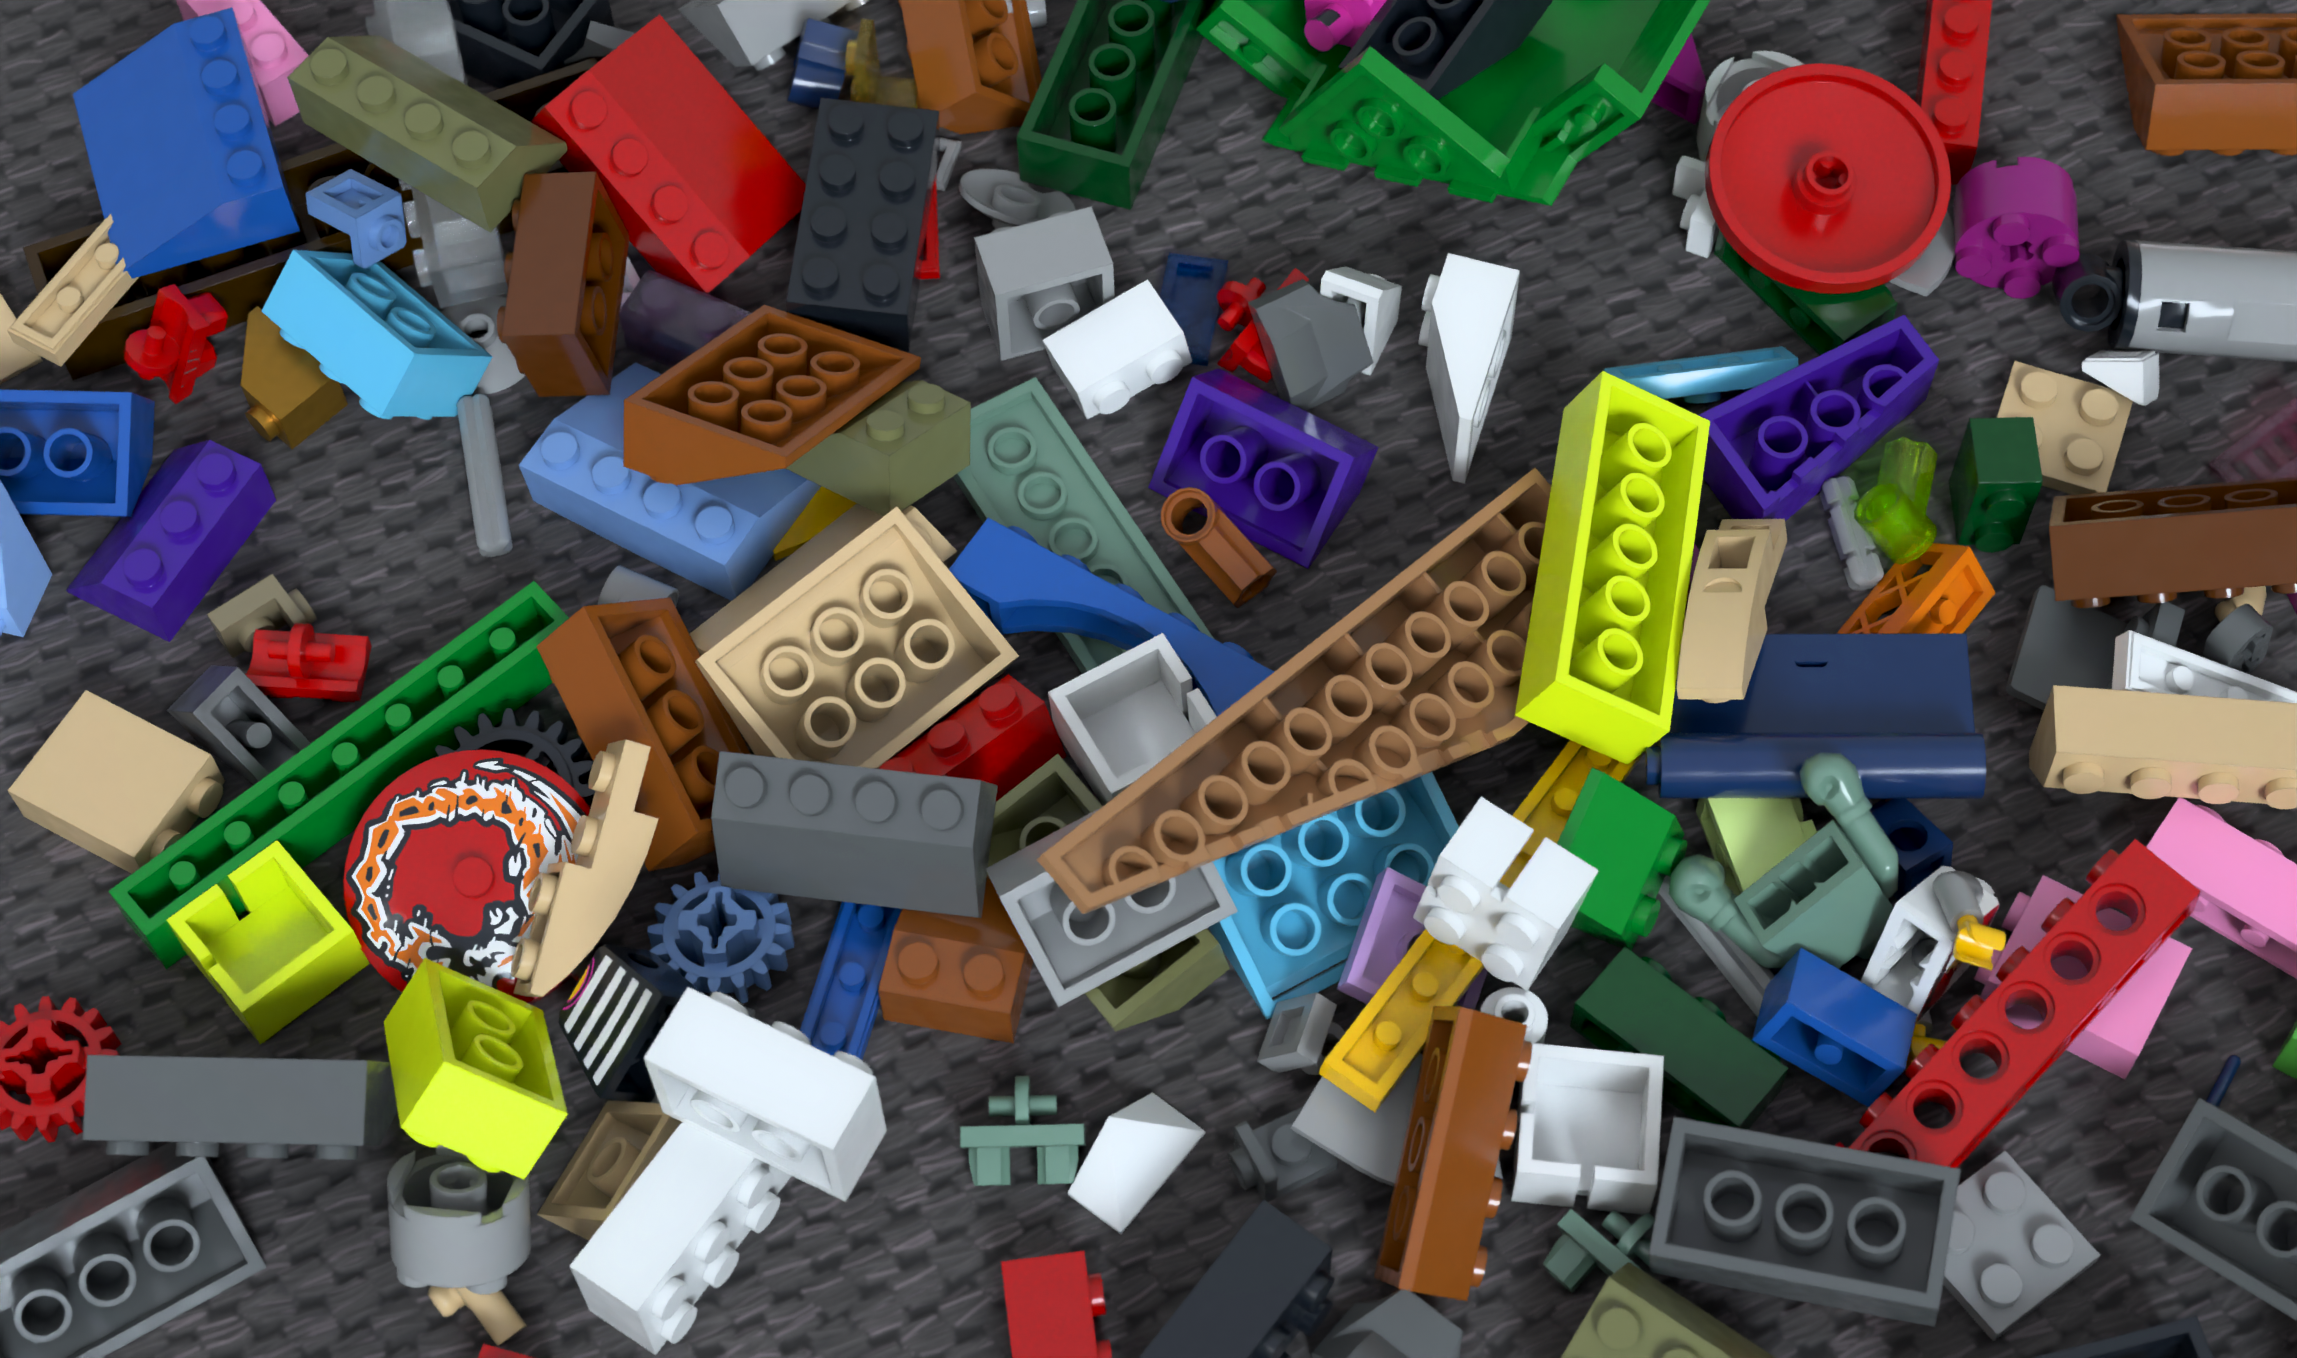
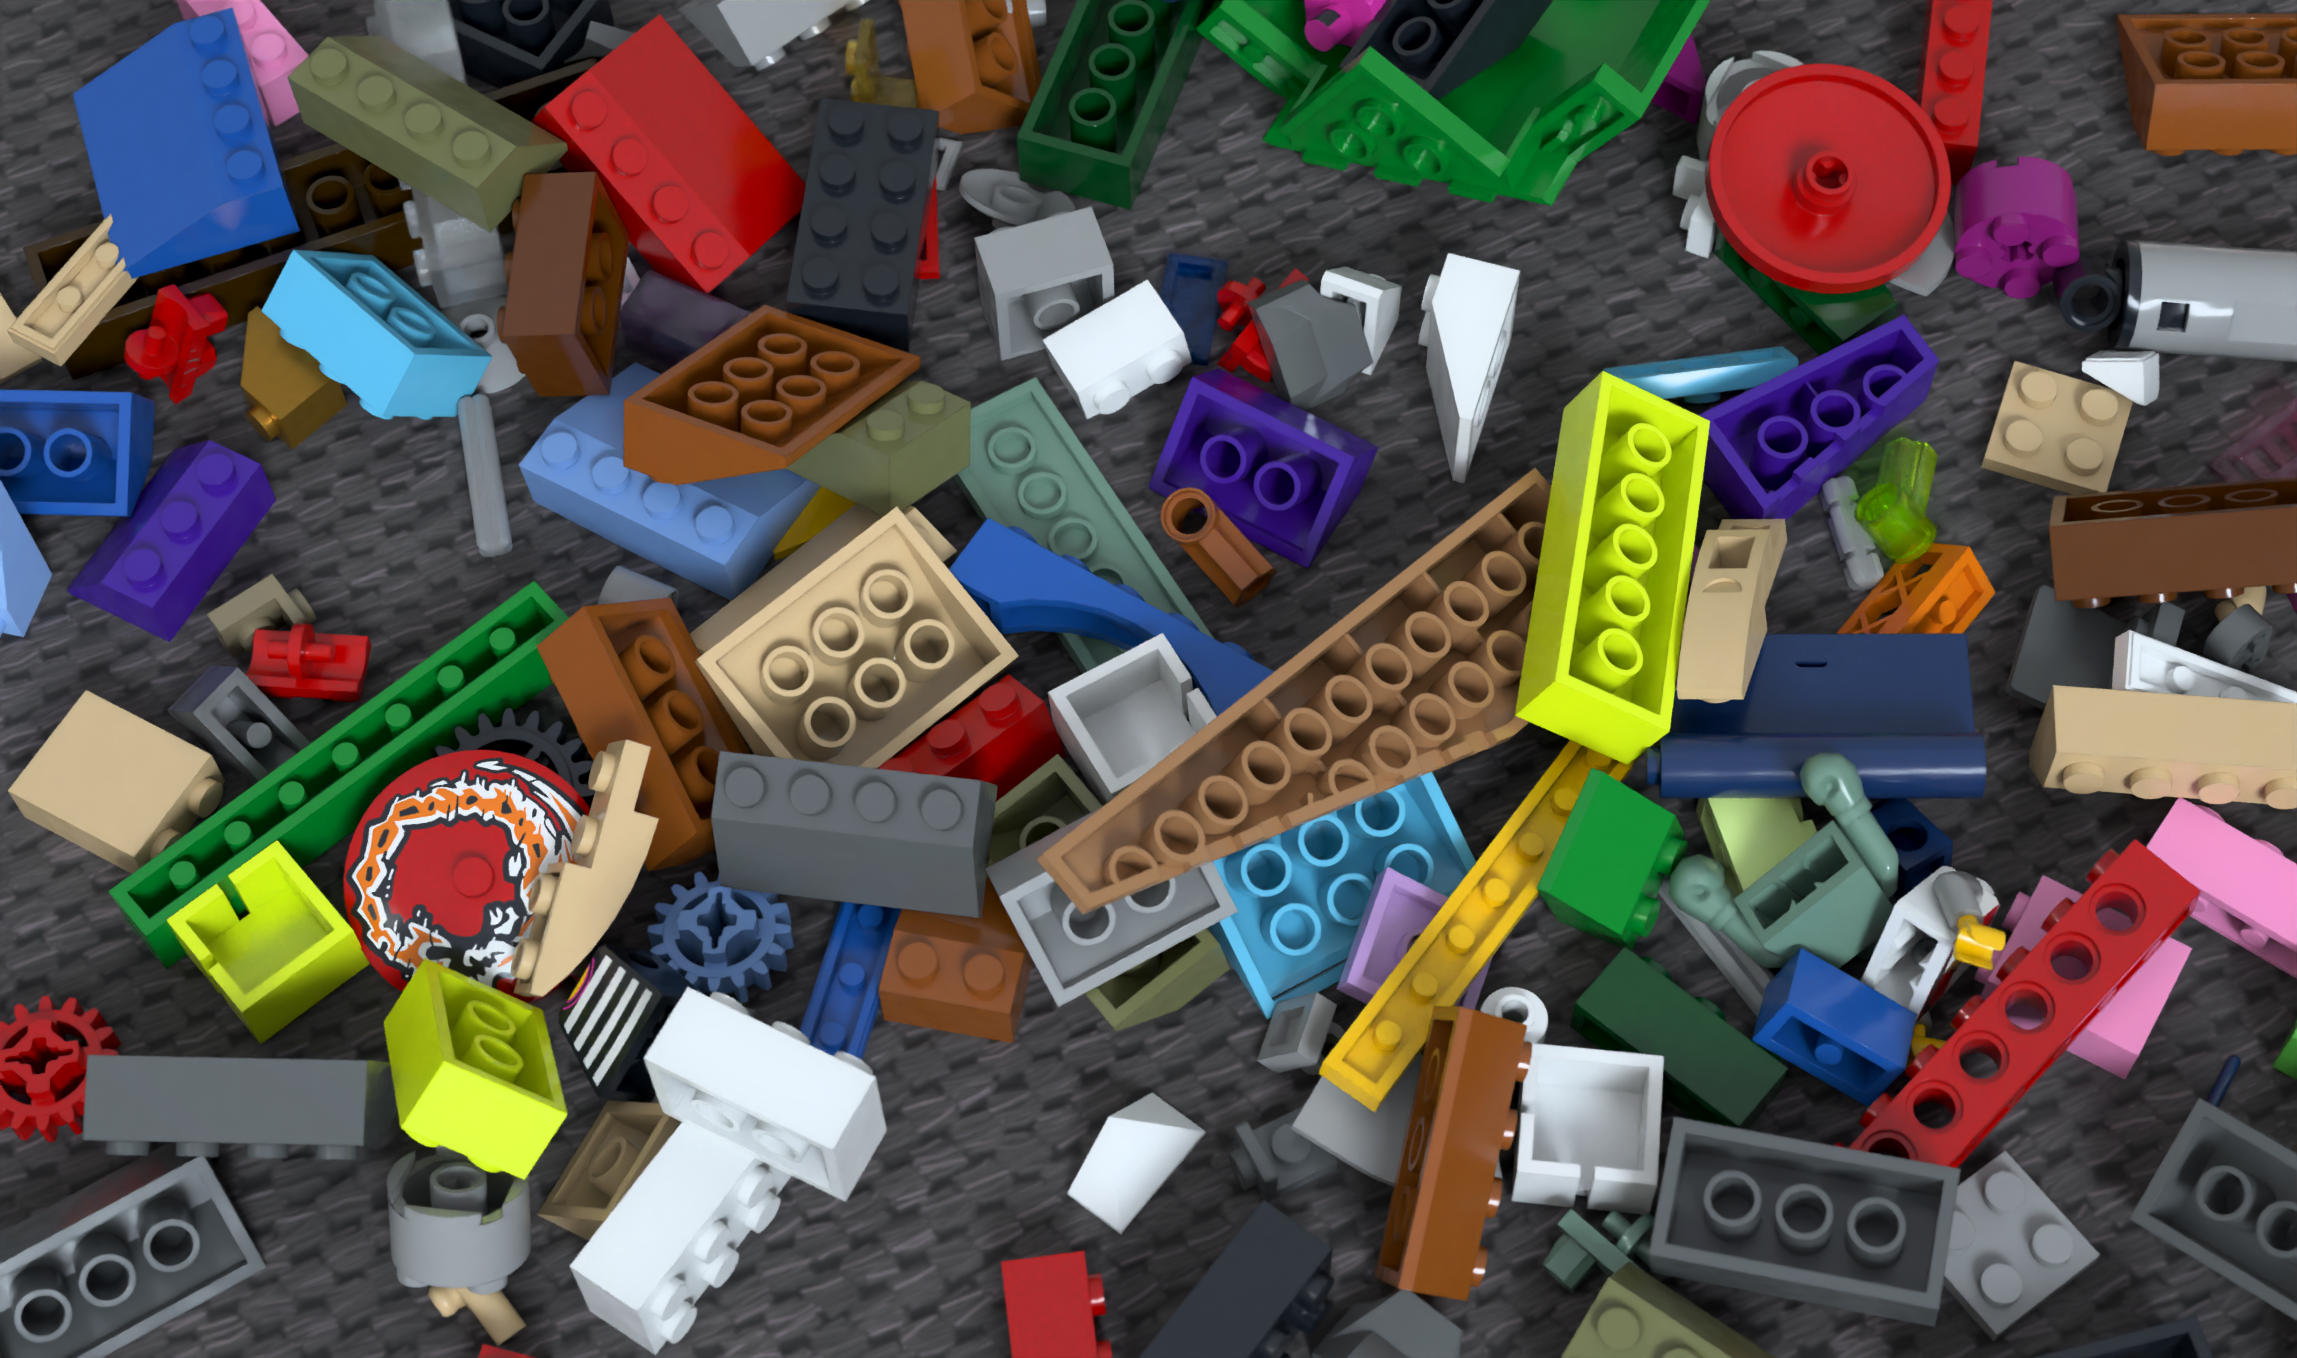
medium blue bracket [305,169,407,269] -> none
dark blue leg [787,18,858,110] -> none
sand green hips [960,1076,1086,1186] -> none
white piece [1413,797,1599,991] -> none
dark green brick [1949,417,2043,553] -> none

